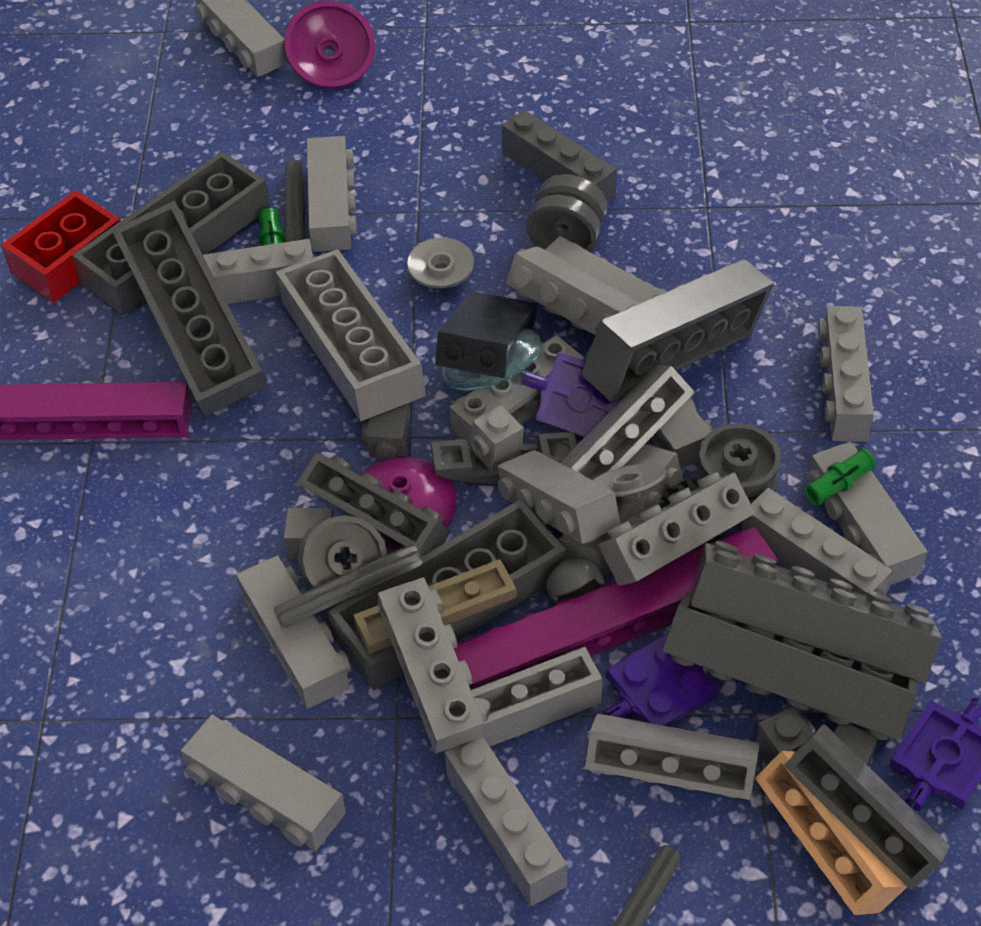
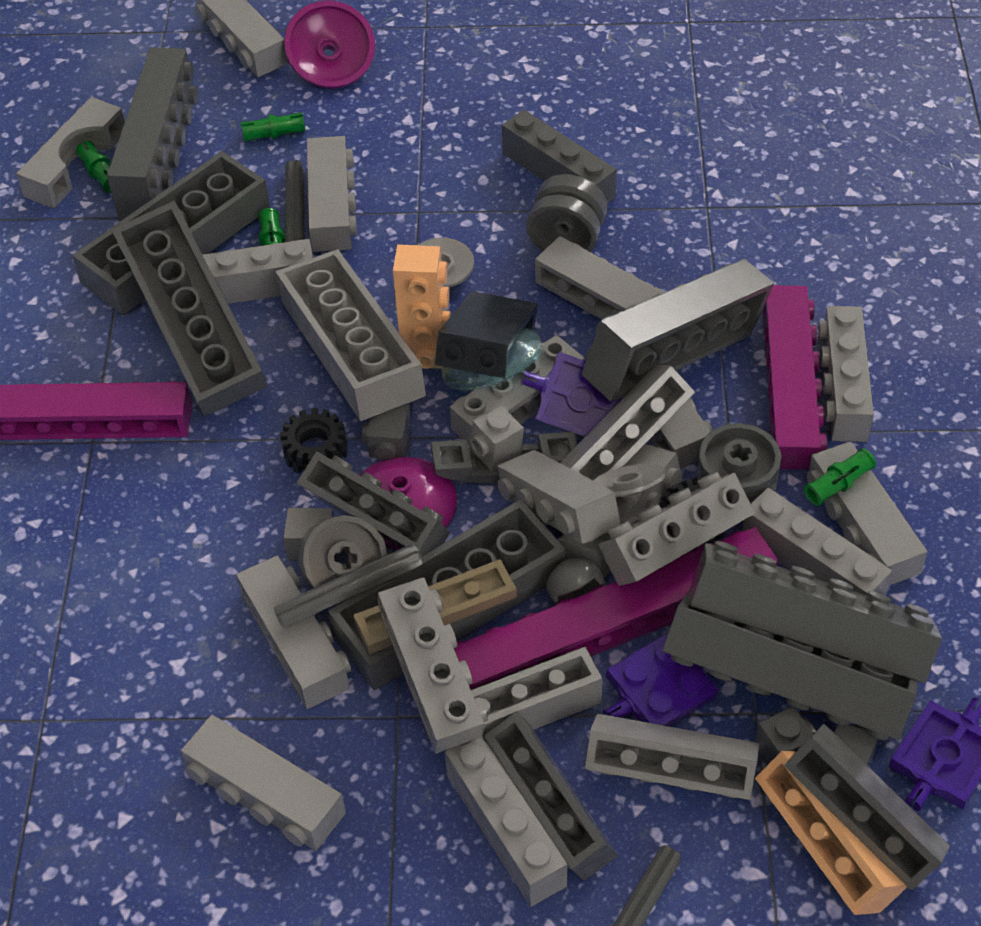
red brick [1,190,121,303] -> none
light grey brick [506,246,640,335] -> none
none -> light grey arch [16,97,125,208]
none -> green pin [76,141,112,193]
none -> dark grey brick [107,47,199,222]
none -> green pin [241,112,306,142]
none -> black tyre [280,408,348,474]
none -> light nougat brick [393,244,451,369]
none -> dark grey brick [484,712,618,881]
none -> magenta brick [763,285,827,470]

